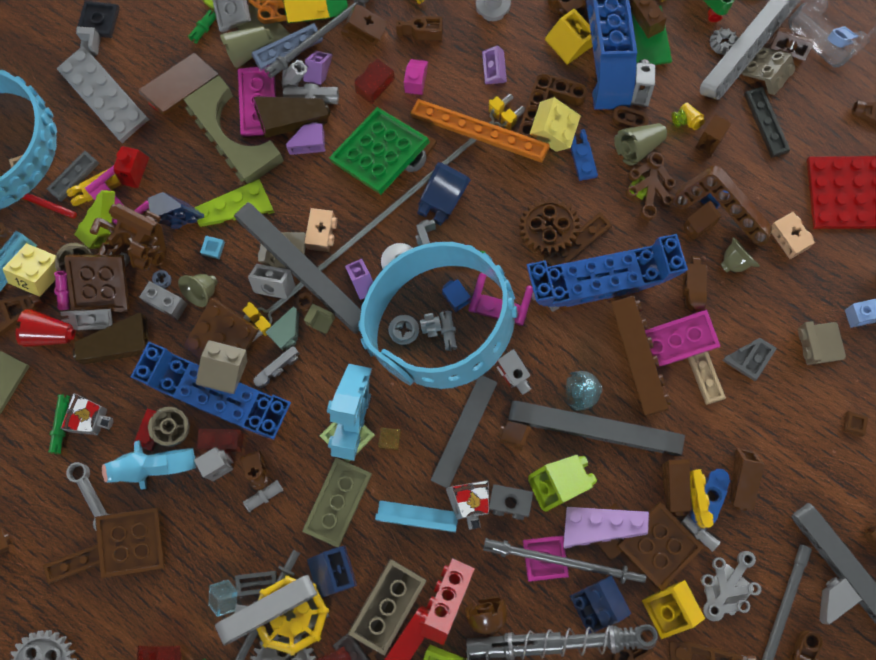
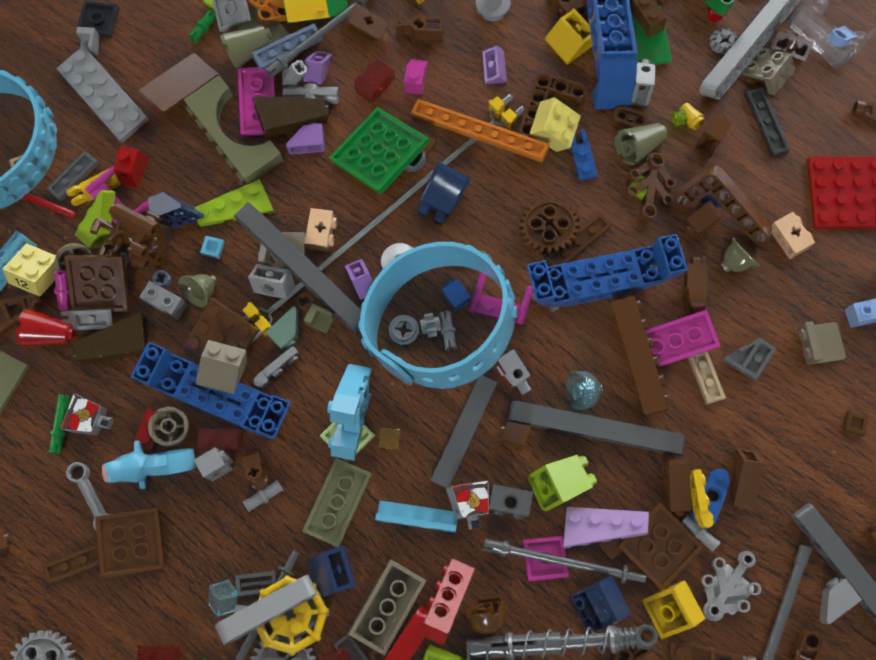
light grey bracket [415,220,436,246] -> none

